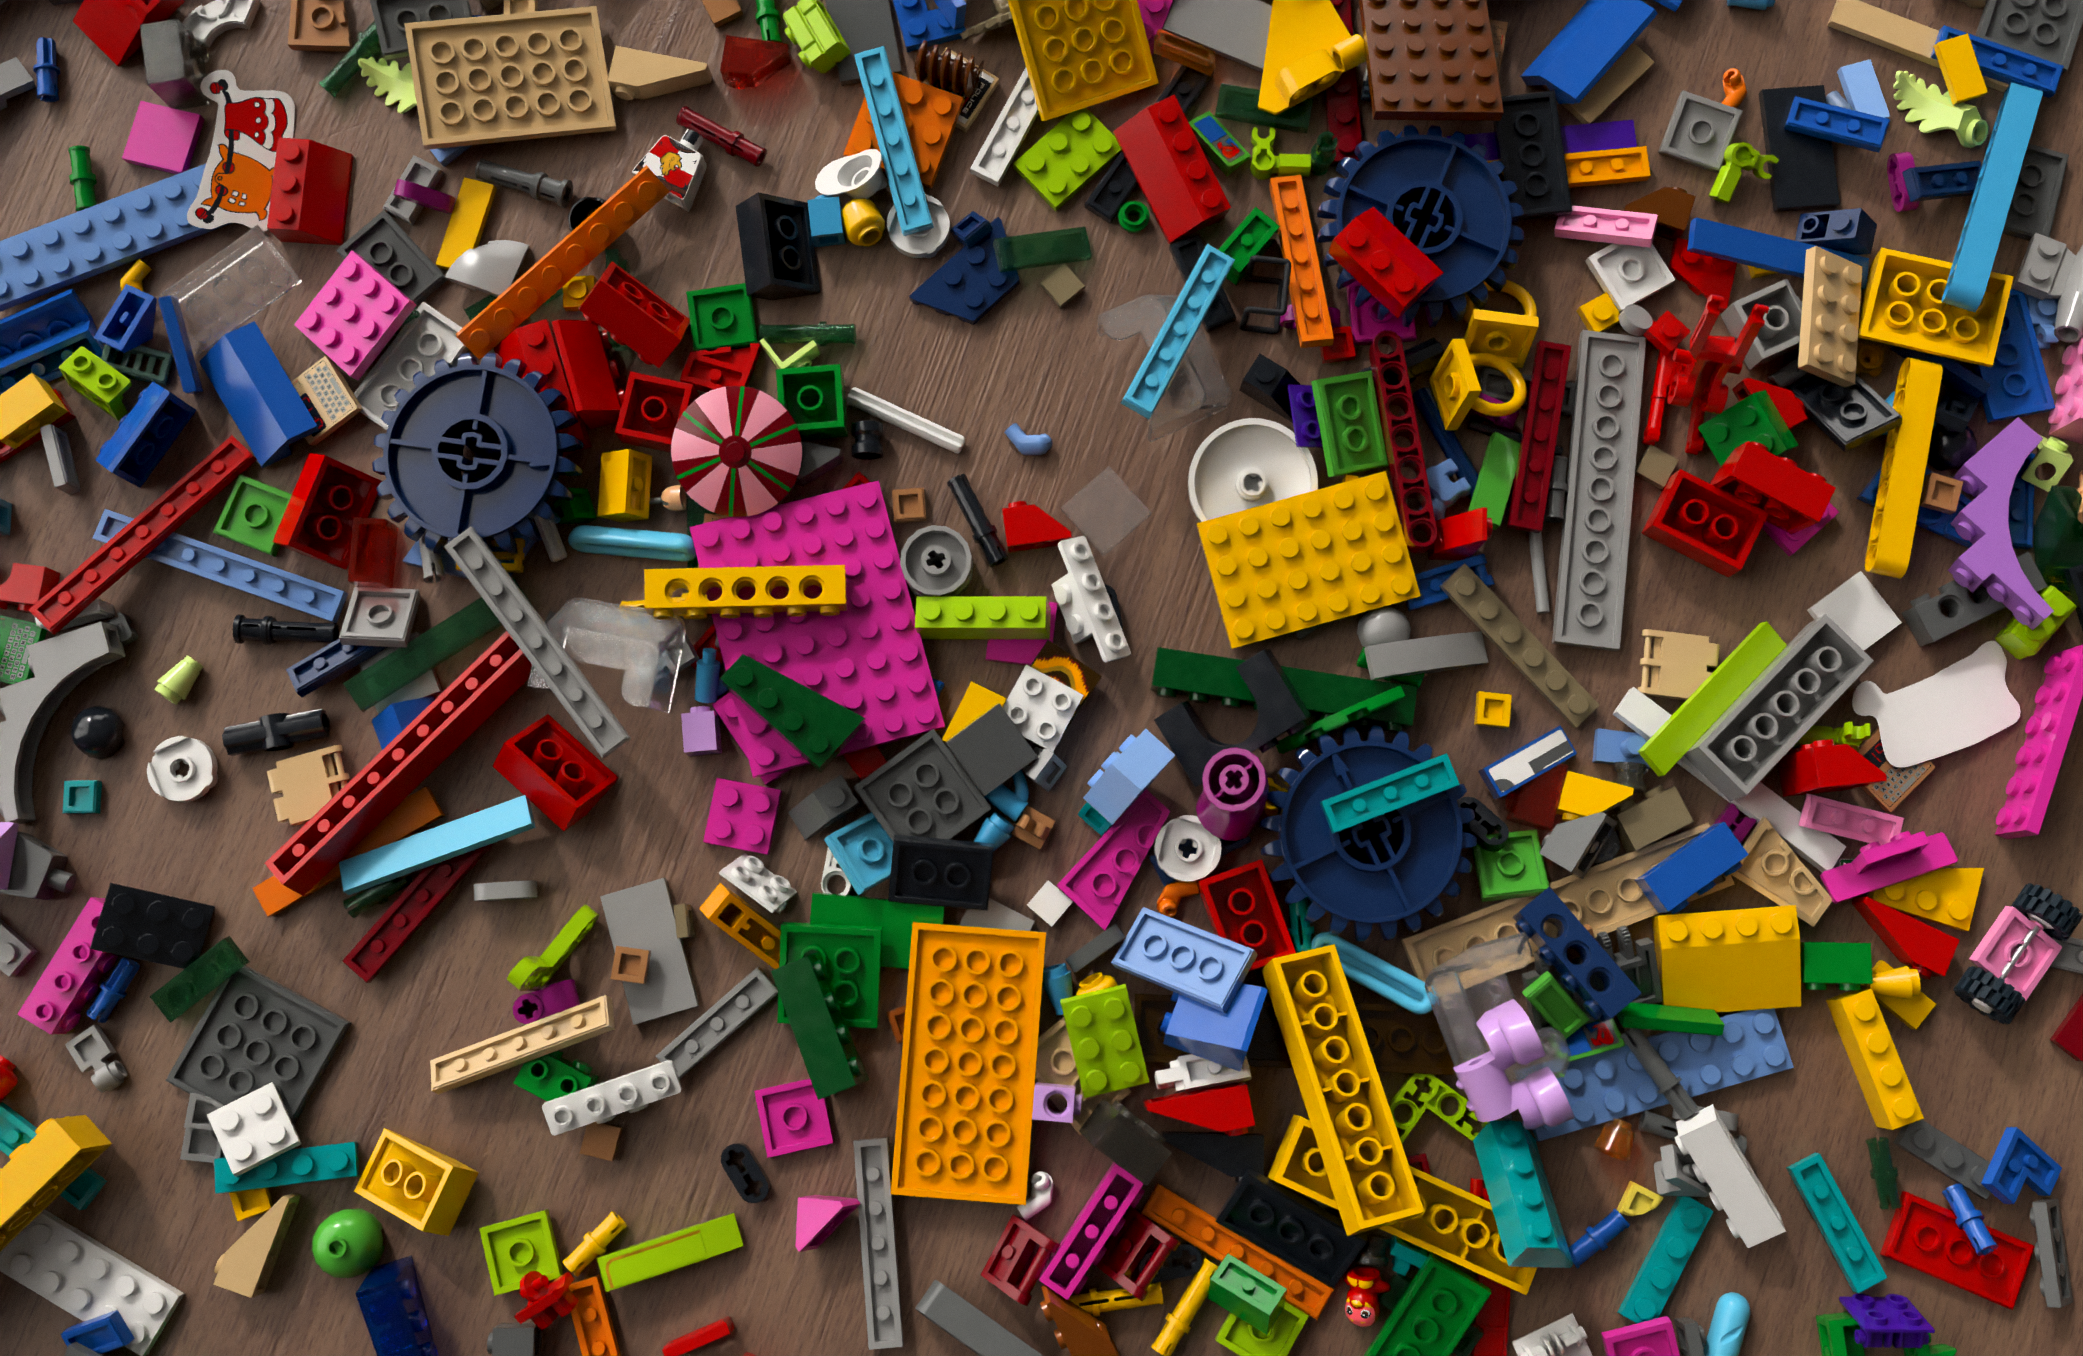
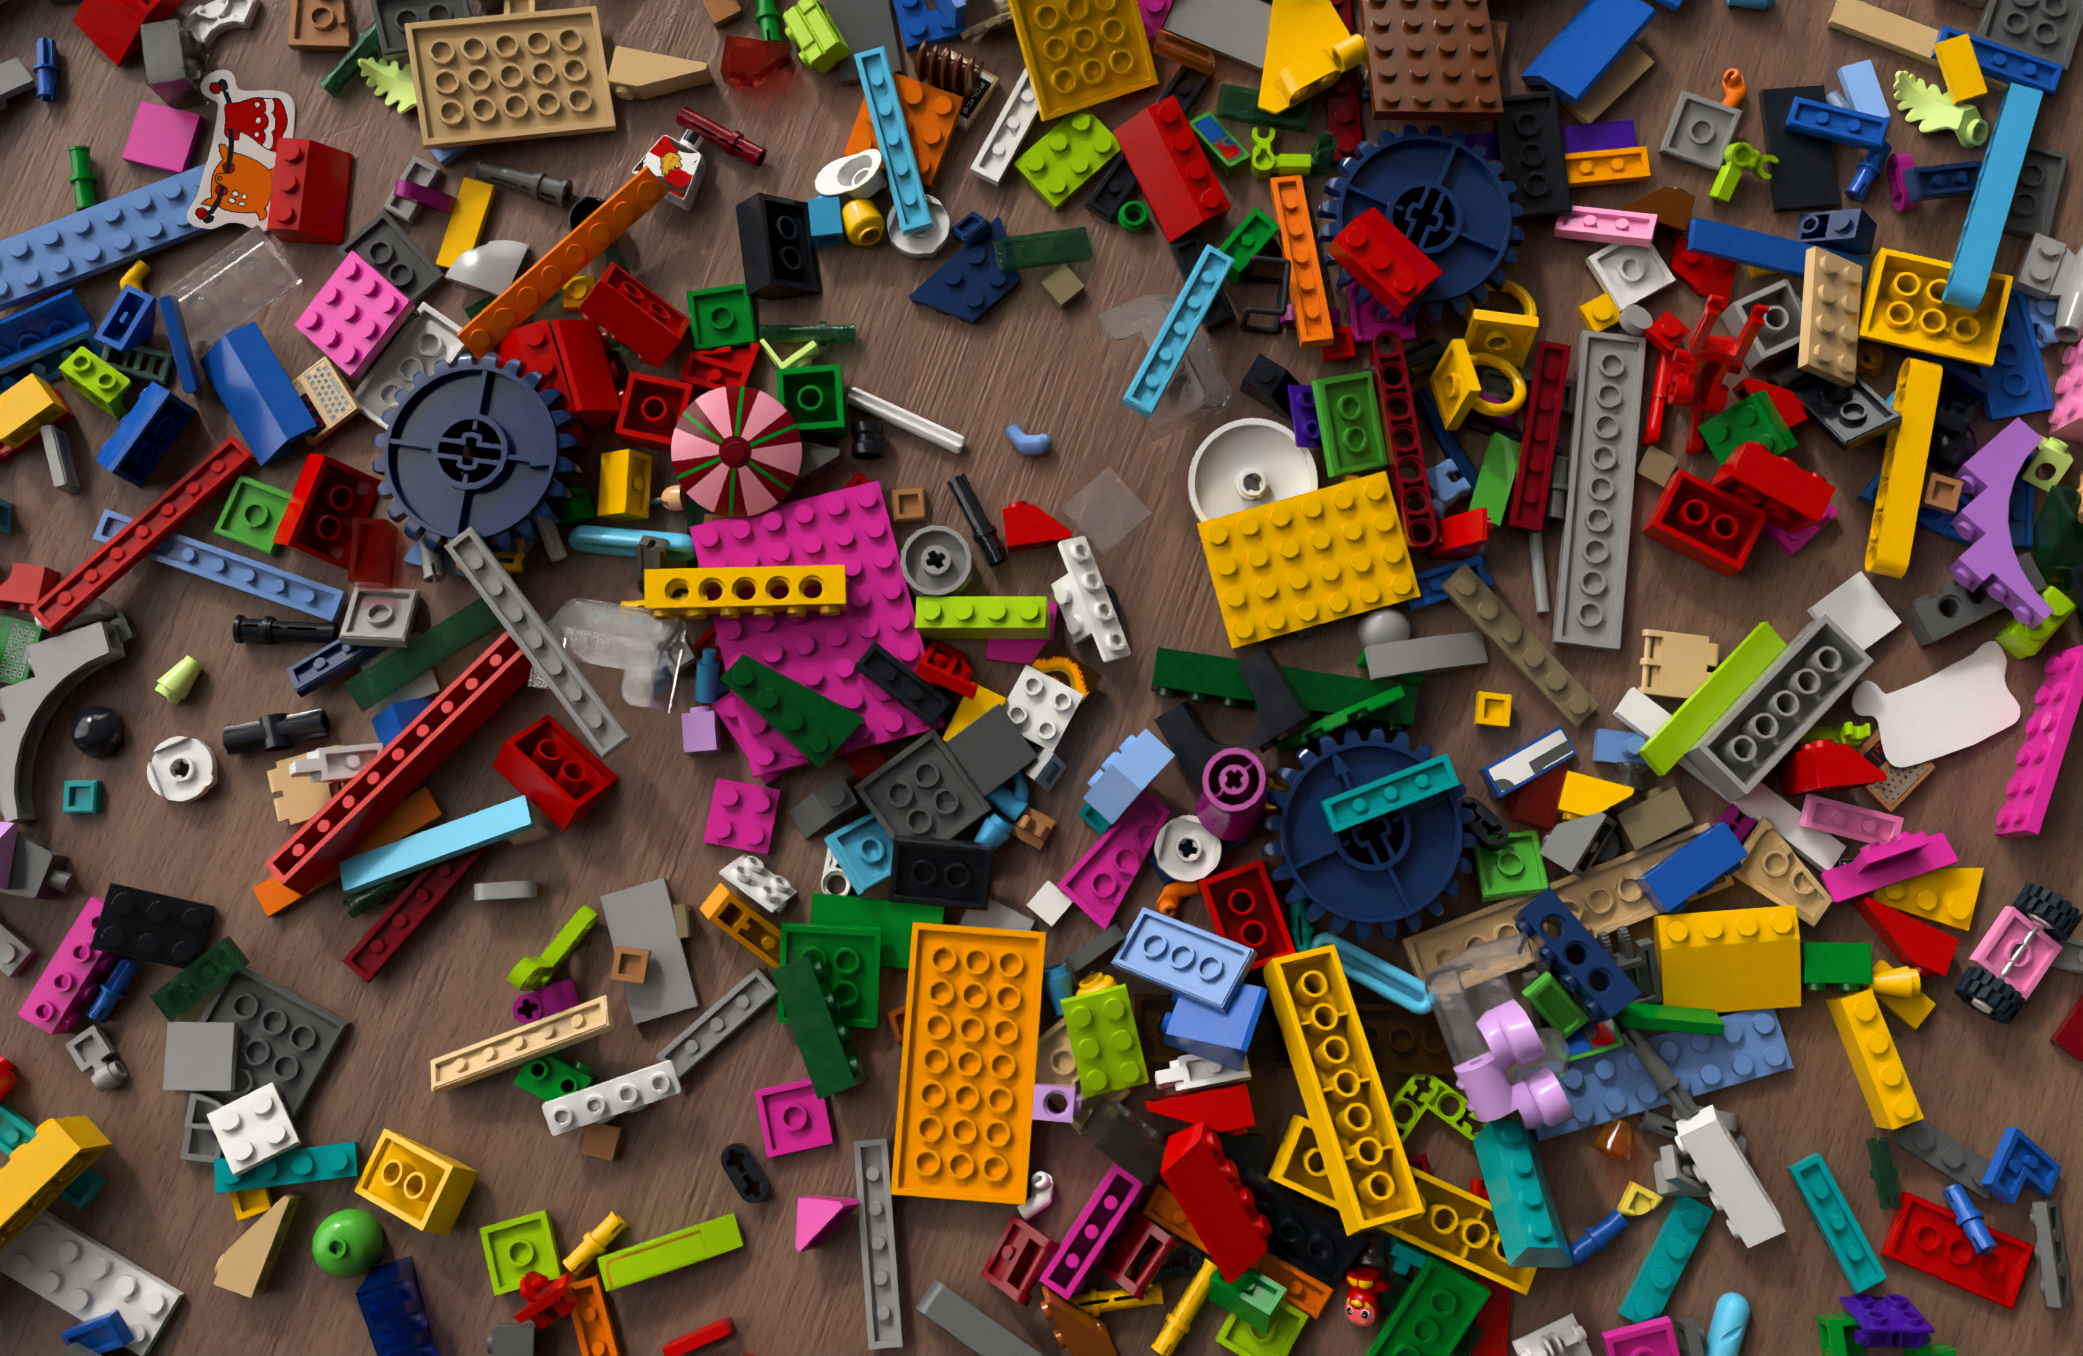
none -> light grey tile [163,1022,239,1091]
none -> white hinge [289,743,384,783]
none -> dark grey piece [636,535,670,597]
none -> black tile [854,641,952,729]
none -> red wing [915,639,979,699]
none -> red slope [1160,1121,1272,1284]
none -> blue axle [1845,141,1892,202]

